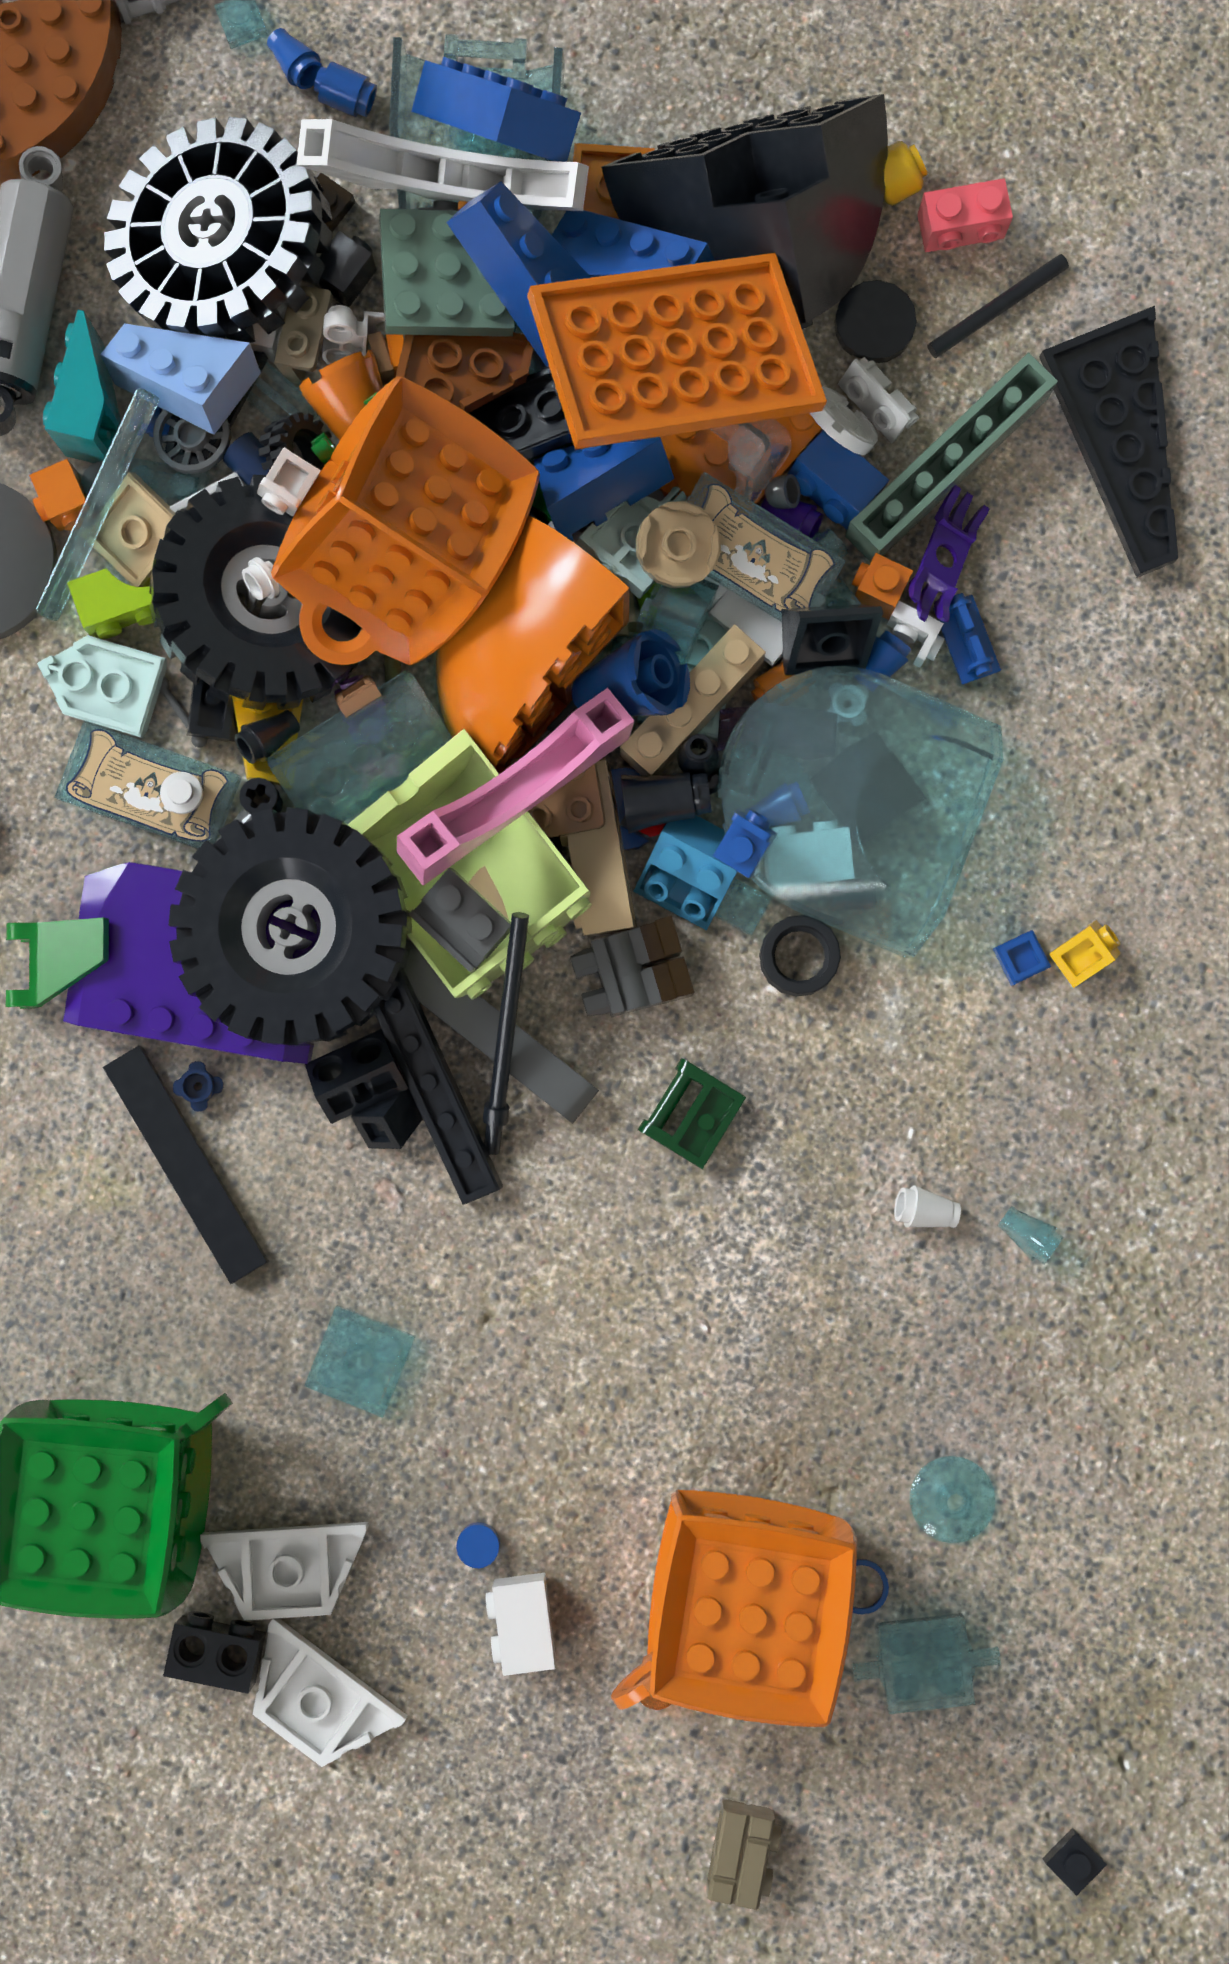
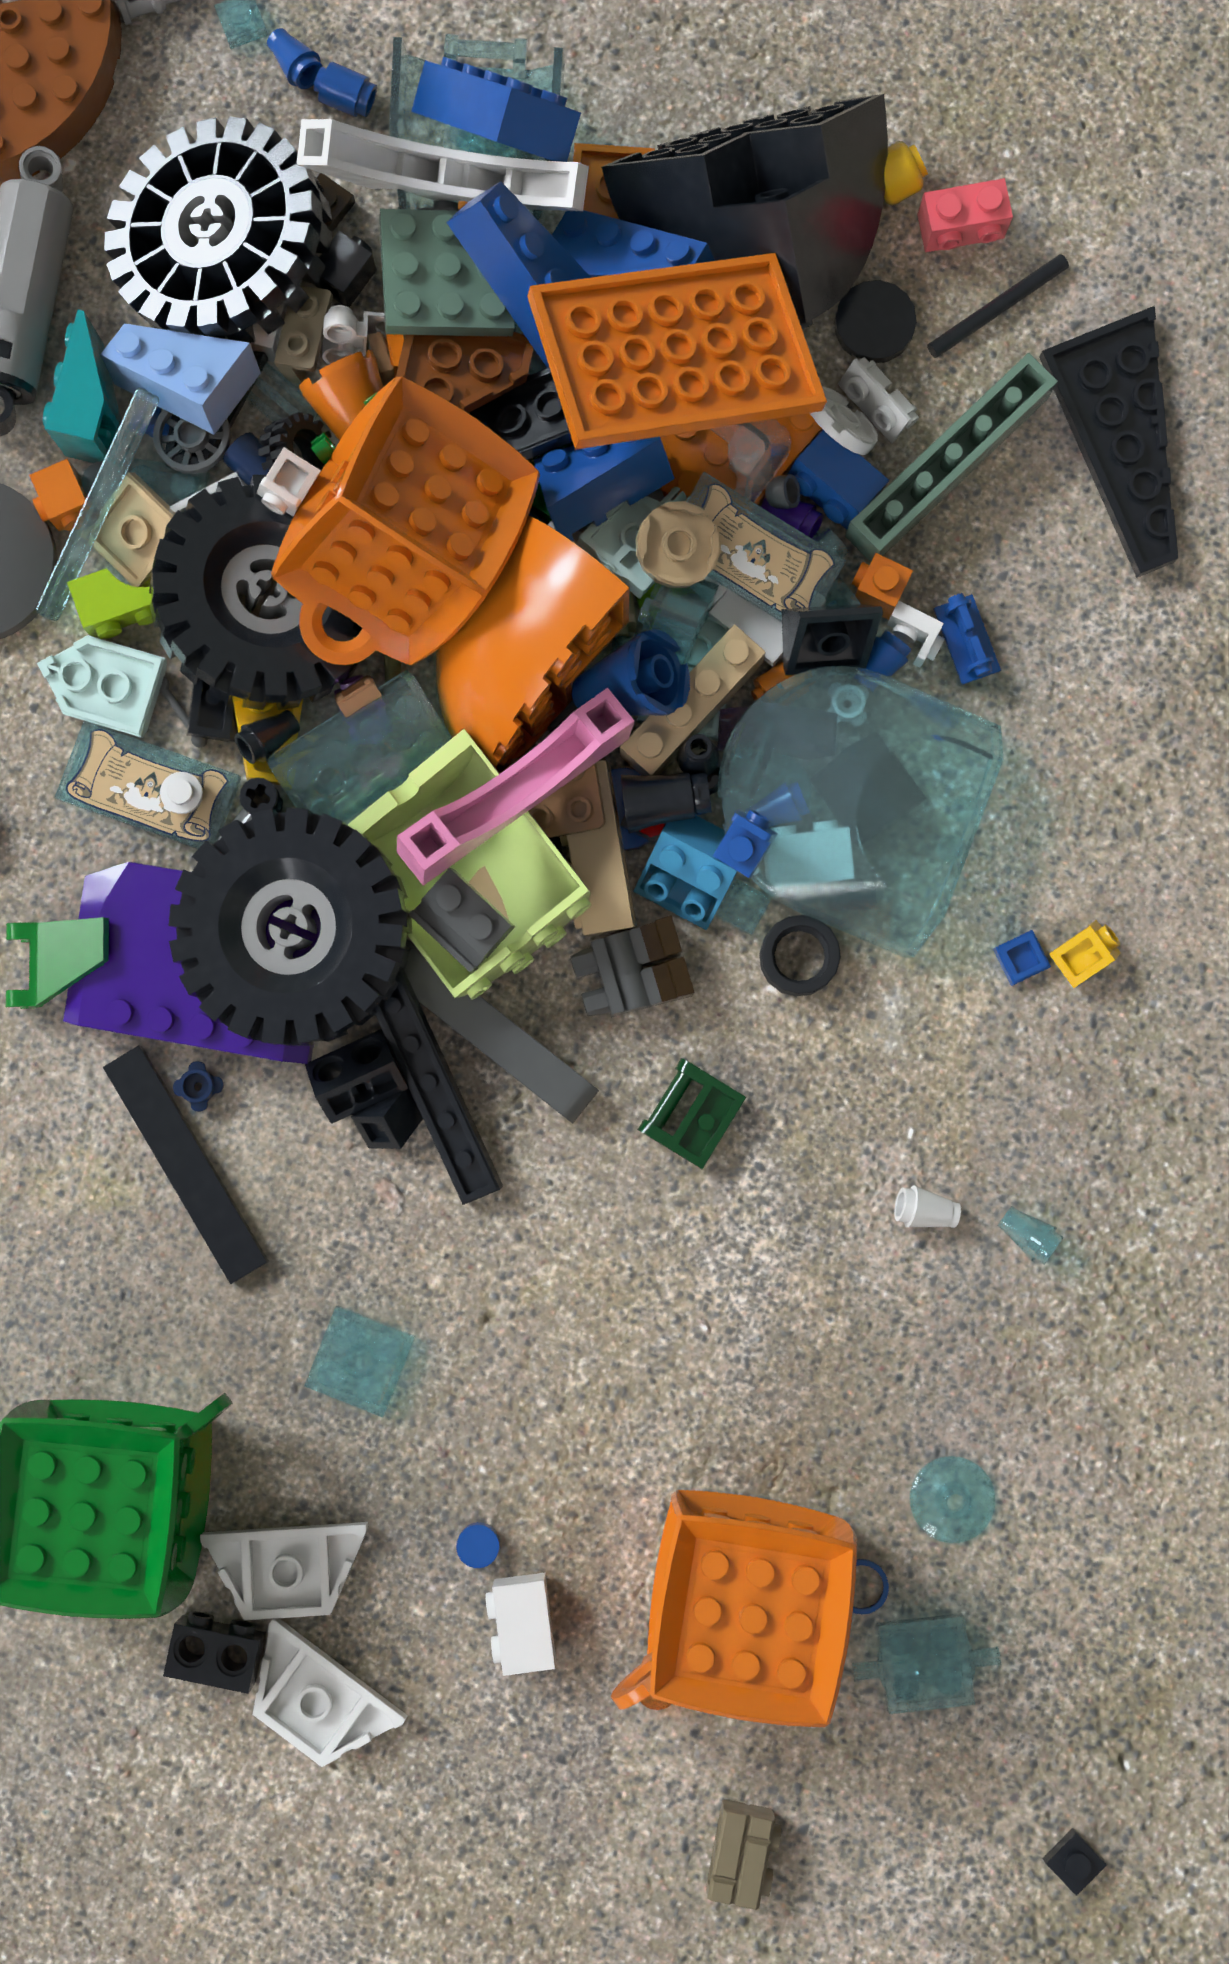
white plate [242,557,280,600] -> none
black bar [483,912,529,1155] -> none
dark purple piece [909,485,990,622] -> none

